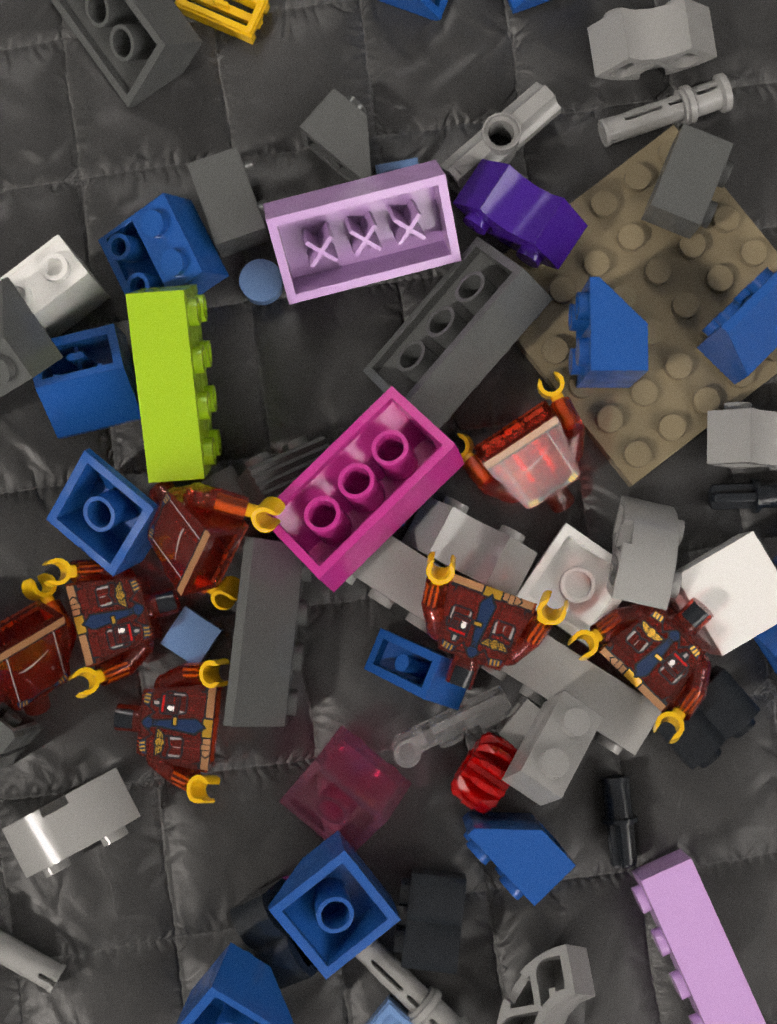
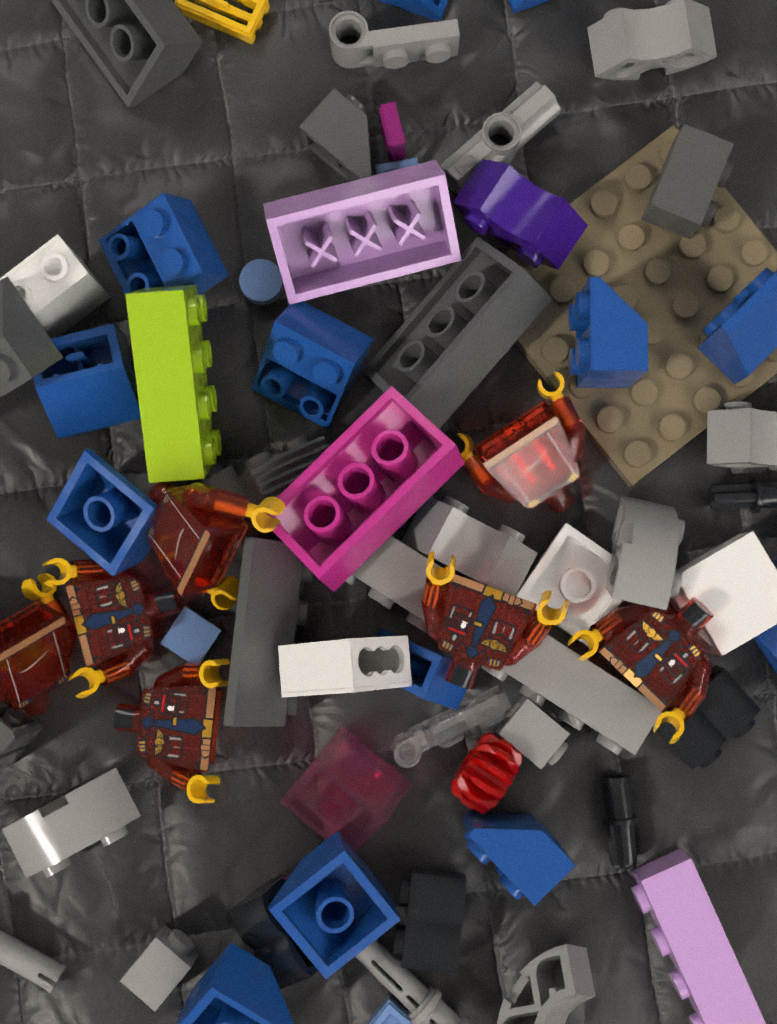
dark grey brick [187,147,270,258] -> none
light grey brick [502,690,604,806] -> none
light grey pin [598,72,734,147] -> none
none -> light grey brick [120,925,199,1012]
none -> blue slope [252,301,374,430]
none -> white piece [278,635,412,698]
none -> light grey plate [329,11,460,69]
none -> magenta tile [379,101,406,162]

